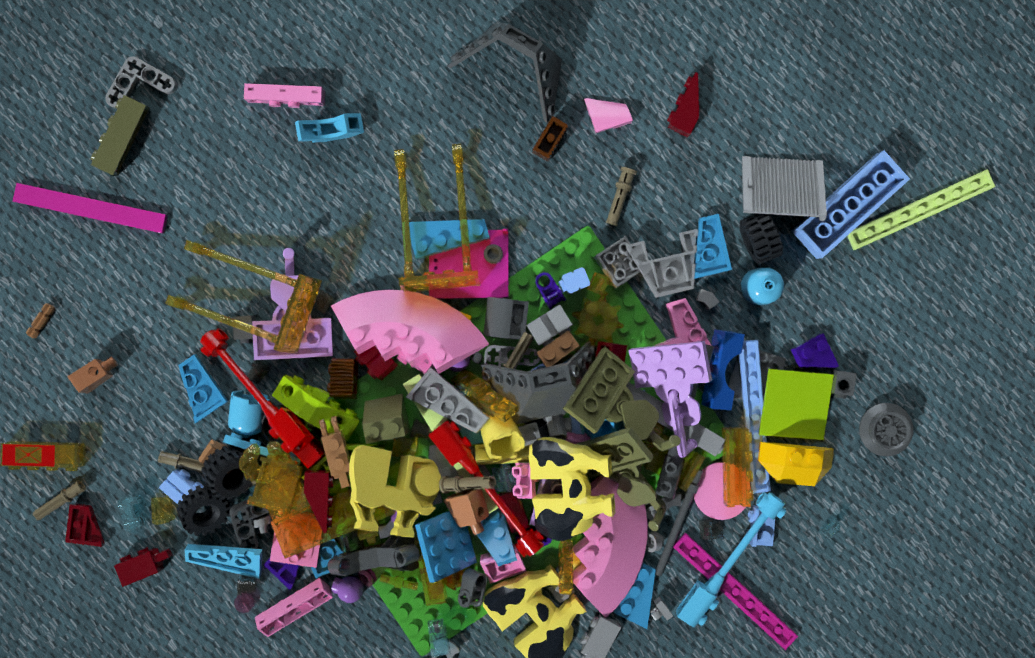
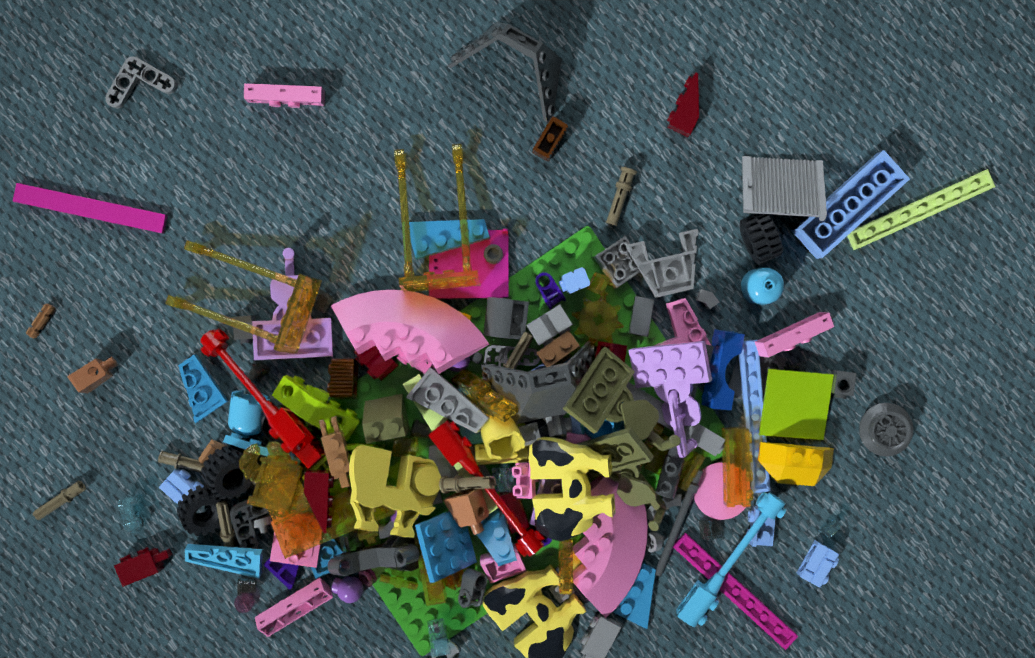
clear yellow brick [0,441,85,471] -> none
dark red wing [65,503,105,547] -> none
olive brick [91,95,150,176] -> none
clear yellow tile [151,497,175,525] -> none
medium azure arch [295,113,364,143] -> none
bright pink slope [584,98,633,134] -> none
light grey tile [650,596,673,621] -> none
dark azure wing [694,214,732,279] -> none
dark purple wing [791,333,839,368] -> none
none -> dark tan axle [216,501,236,547]
none -> dark grey slope [628,296,654,337]
none -> bright pink piece [755,312,834,357]
none -> light blue brick [796,540,839,588]

